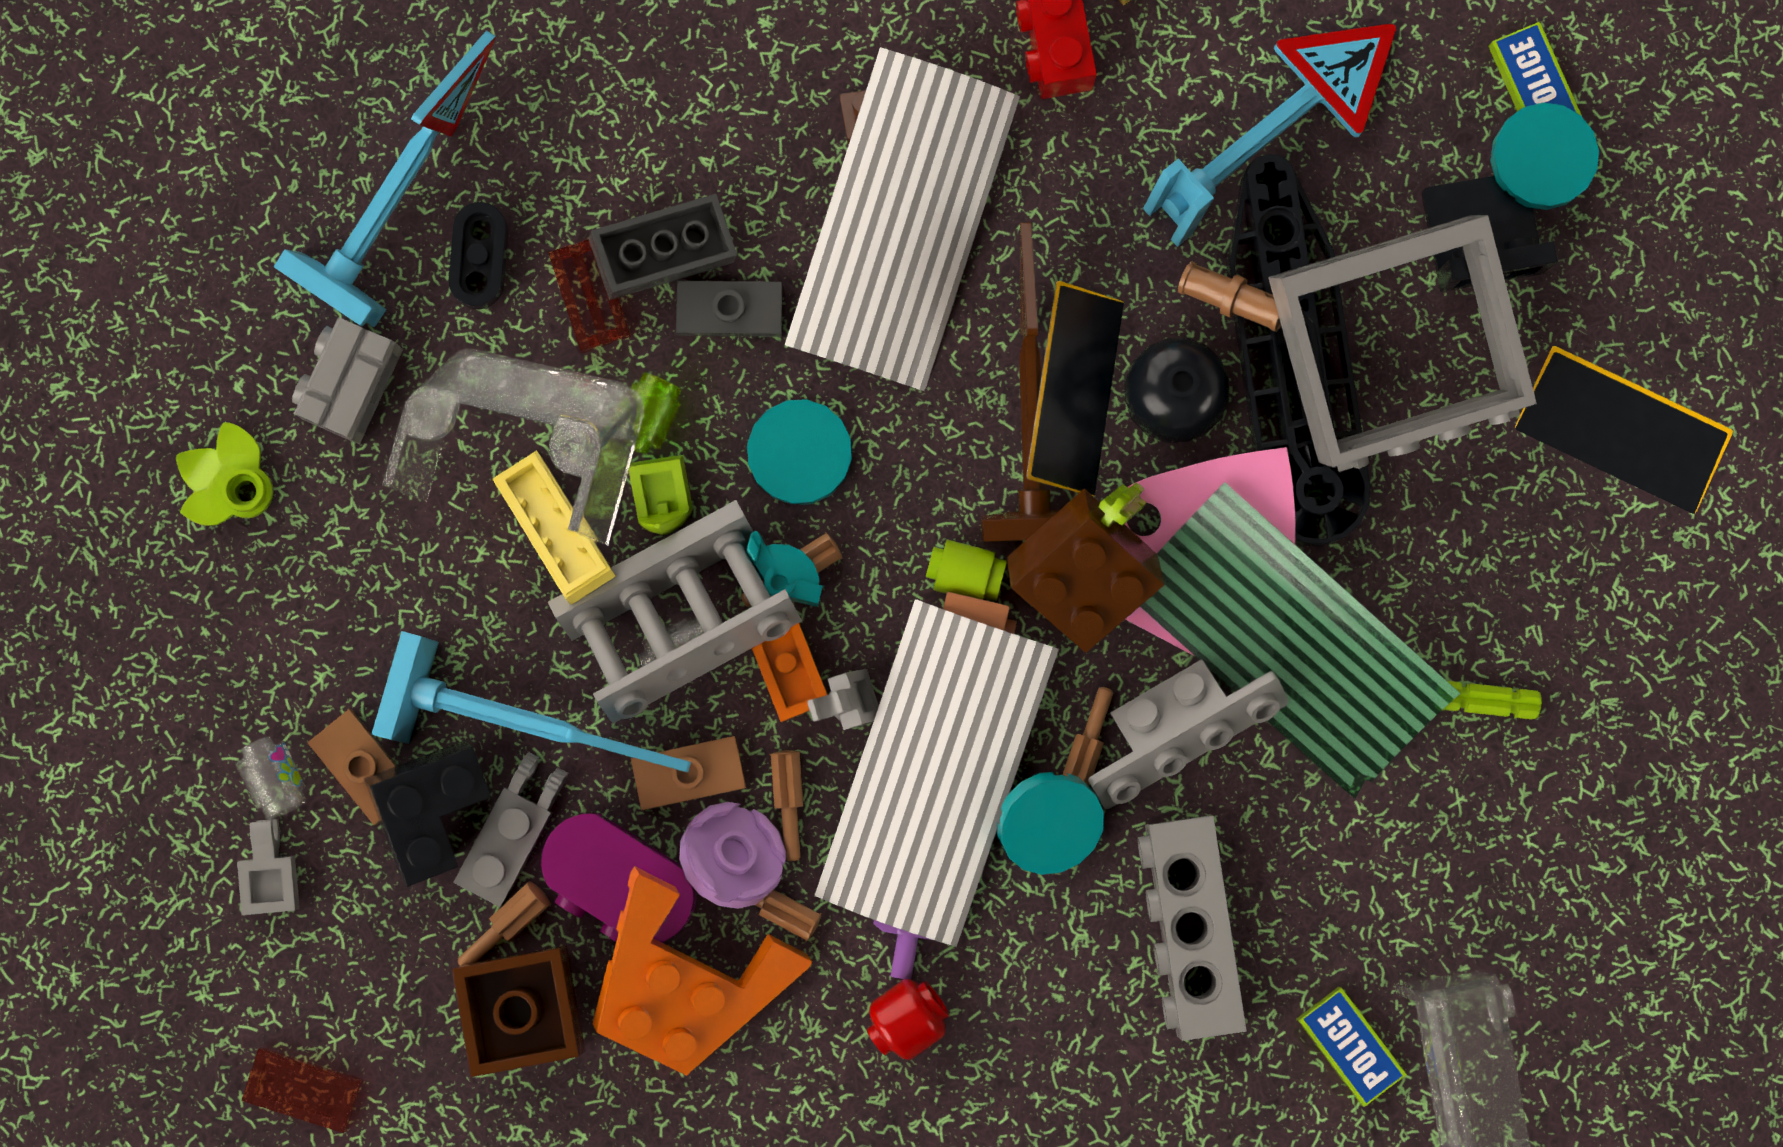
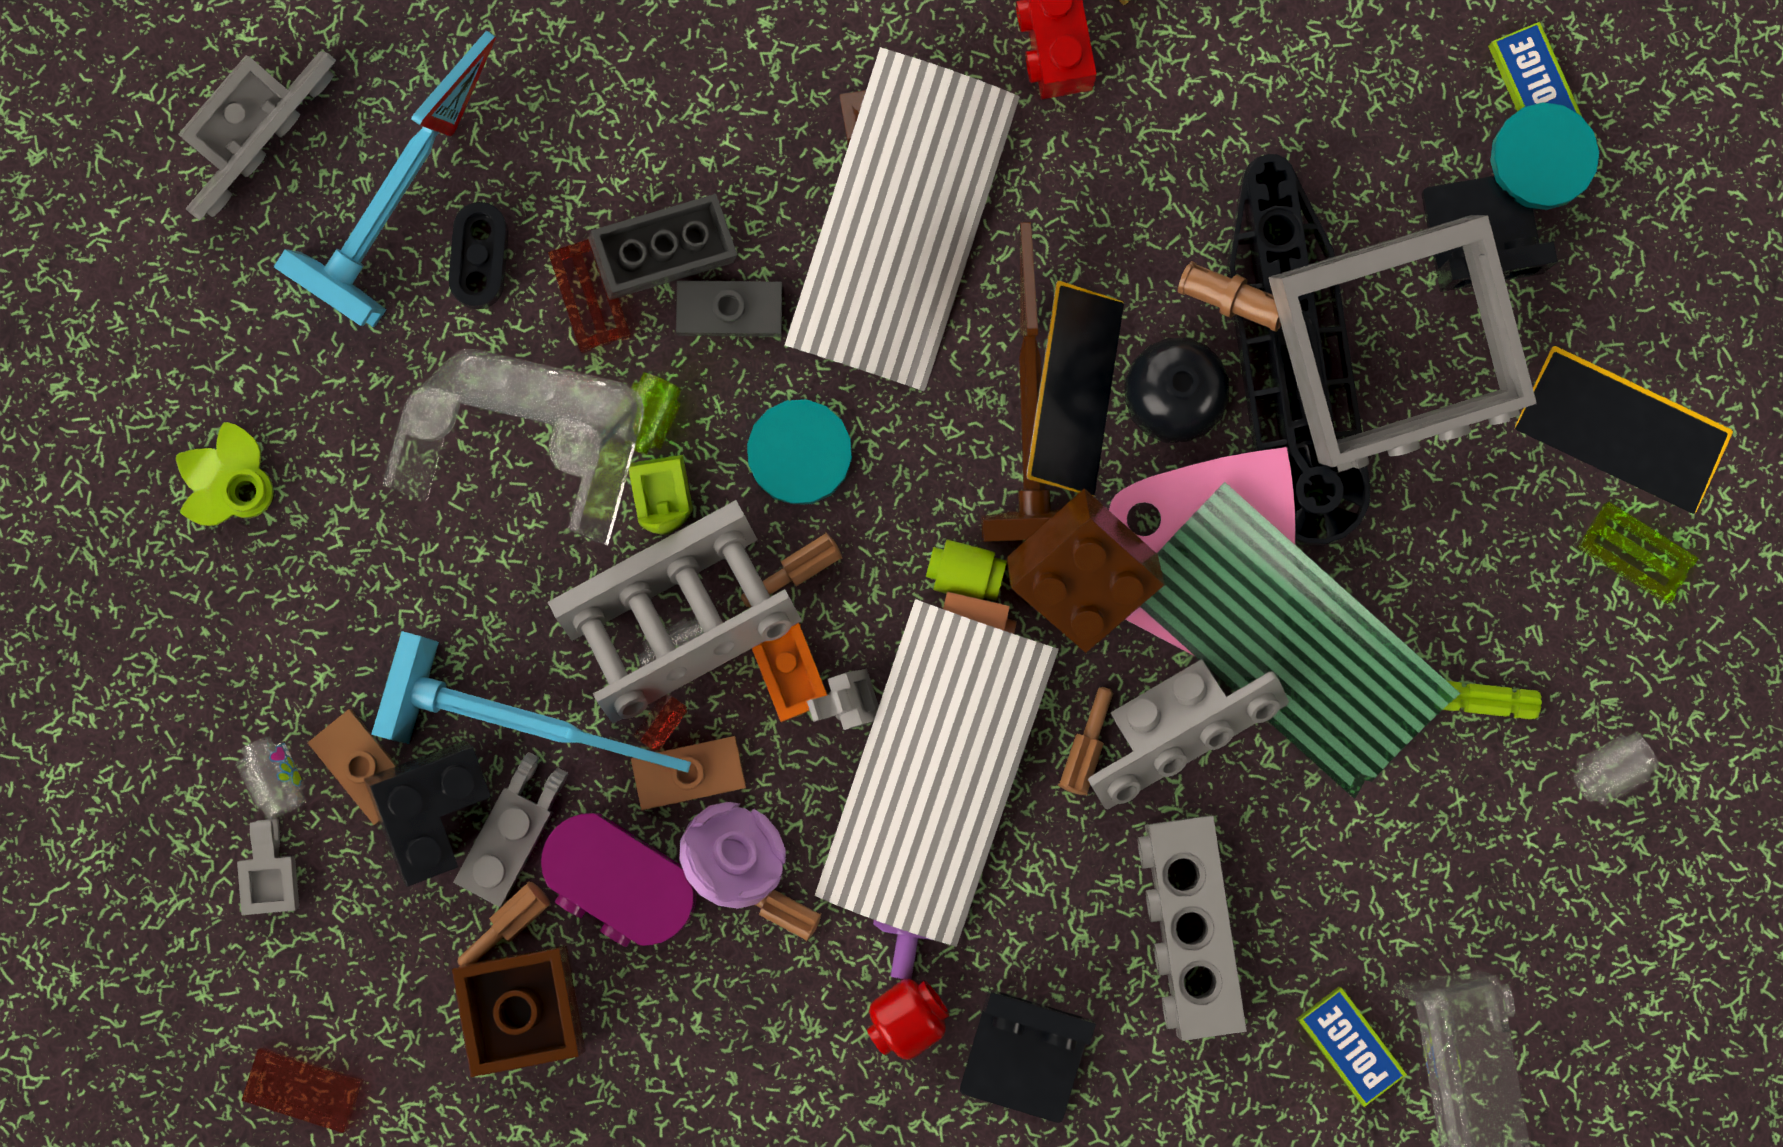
light grey brick [292,317,403,445] -> none
light yellow plate [493,450,616,605] -> none
orange wing [592,866,812,1076] -> none
teal piece [746,531,823,607] -> none
medium nougat axle [769,750,803,861] -> none
teal tile [997,772,1104,875] -> none
lime axle [1098,483,1146,528] -> none
medium azure piece [1143,23,1396,247] -> none
none -> light grey bracket [178,51,336,220]
none -> clear red tile [632,695,687,752]
none -> black bracket [960,989,1096,1123]
none -> clear brick [1573,732,1659,806]
none -> clear neon green tile [1577,501,1699,604]

